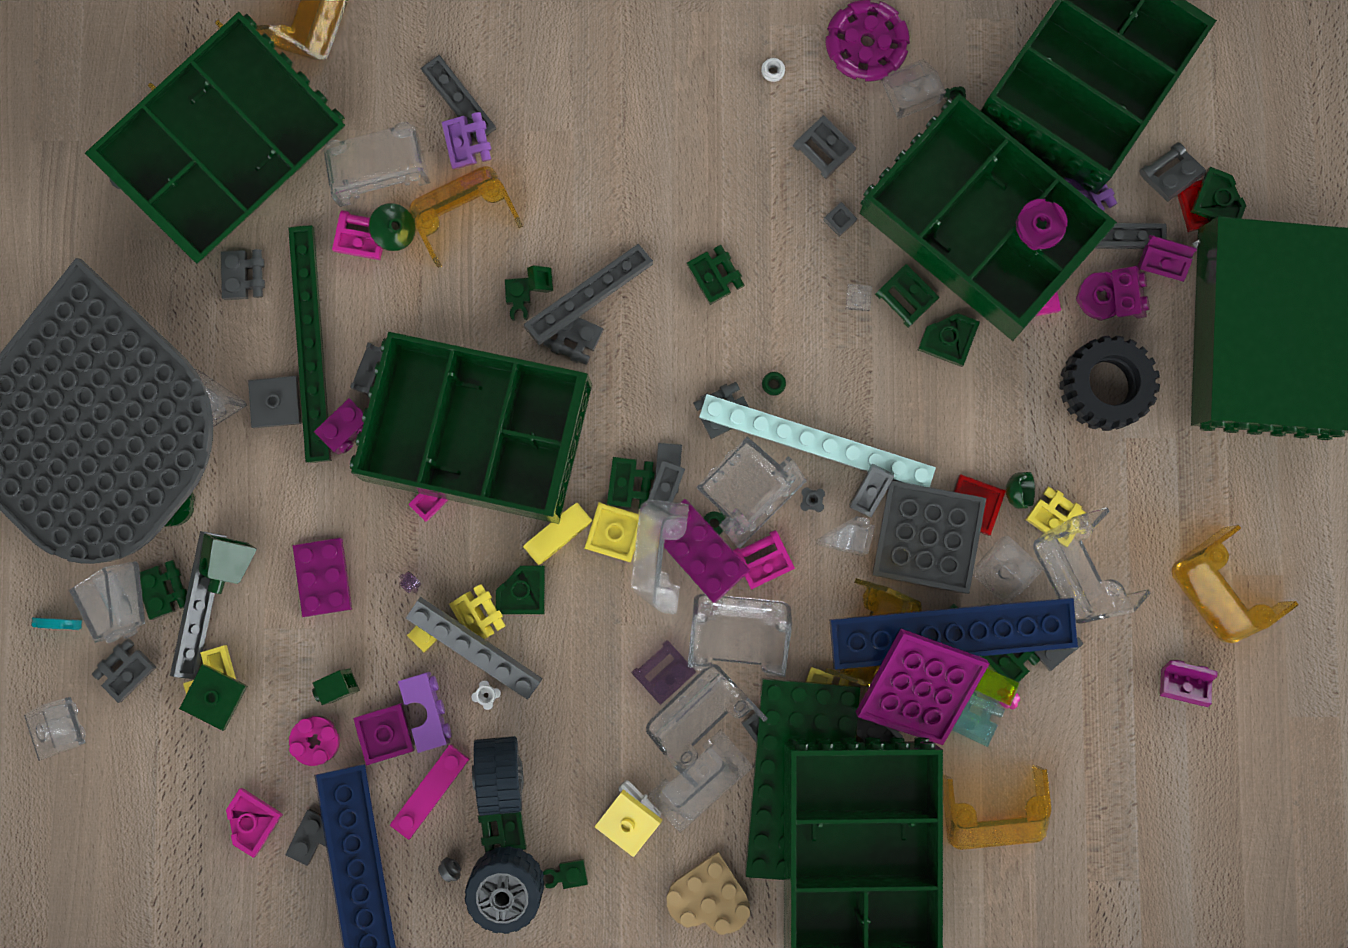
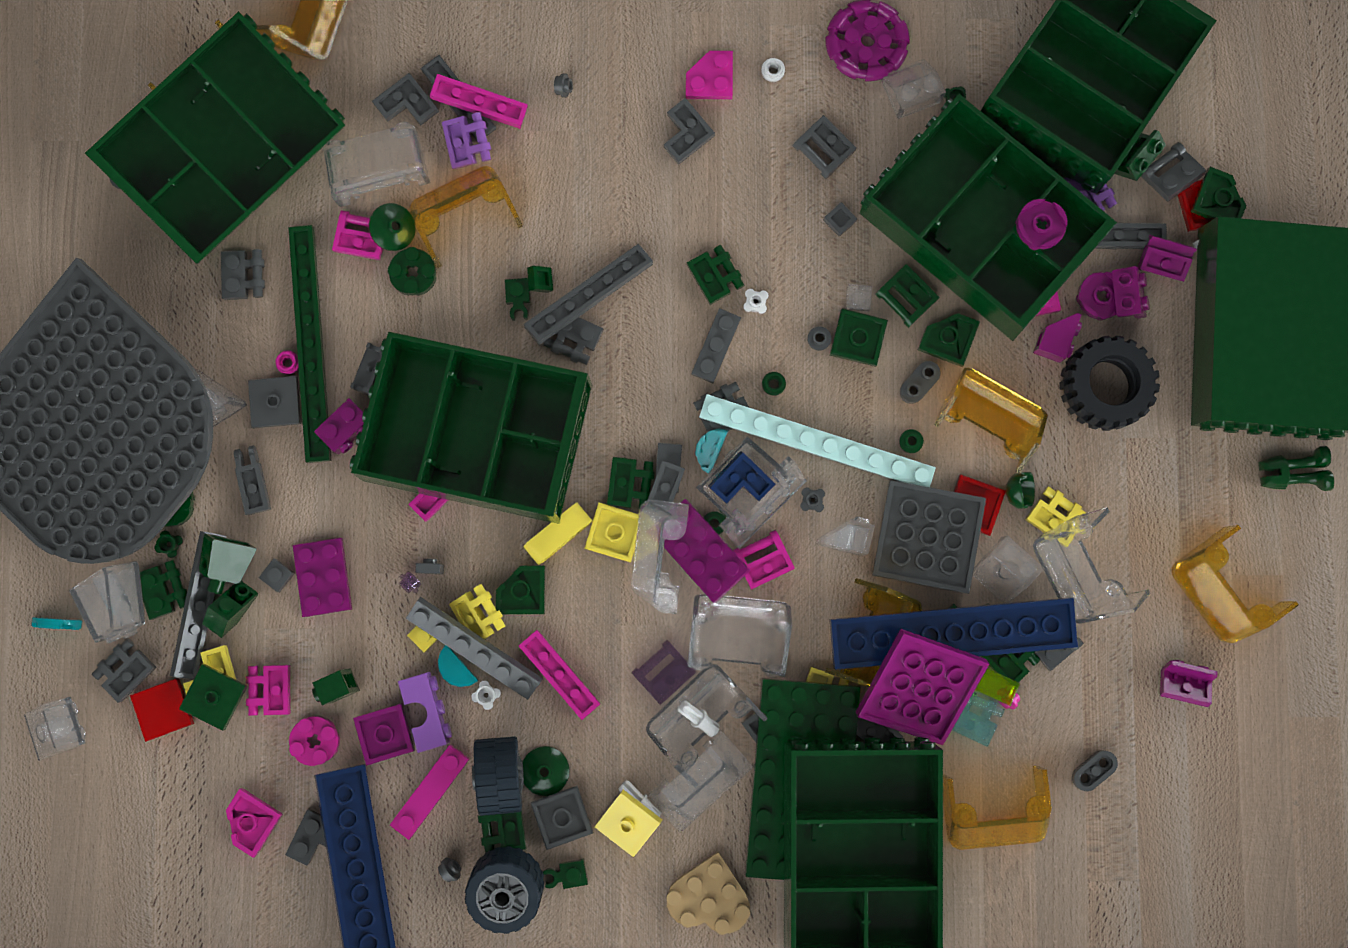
dark grey plate [849,463,895,517] -> none
none -> red tile [130,678,194,742]
none -> dark green plate [154,530,183,558]
none -> dark green slope [202,581,258,638]
none -> dark grey hinge [233,445,271,516]
none -> dark pink plate [246,665,291,716]
none -> dark grey plate [258,558,295,593]
none -> dark pink plate [275,351,299,375]
none -> dark grey plate [372,73,439,126]
none -> dark green plate [388,247,437,296]
none -> dark grey plate [415,559,444,574]
none -> dark pink plate [430,74,528,129]
none -> teal tile [438,645,479,687]
none -> dark pink plate [519,630,601,720]
none -> dark green dish [522,746,570,796]
none -> dark grey plate [531,785,594,850]
none -> dark grey plate [554,73,573,98]
none -> dark grey plate [664,98,715,165]
none -> white axle [678,701,720,737]
none -> dark pink plate [686,51,733,100]
none -> dark grey plate [691,308,741,384]
none -> teal tile [695,428,729,475]
none -> dark blue plate [708,451,776,504]
none -> white plate [743,289,769,314]
none -> dark grey plate [807,327,831,351]
none -> dark green plate [830,308,888,367]
none -> dark green plate [899,429,924,454]
none -> dark grey plate [900,361,941,404]
none -> clear yellow windscreen [934,368,1048,474]
none -> magenta slope [1033,313,1082,363]
none -> dark grey plate [1072,750,1118,792]
none -> dark green bracket [1114,130,1166,181]
none -> dark green piece [1258,446,1334,491]

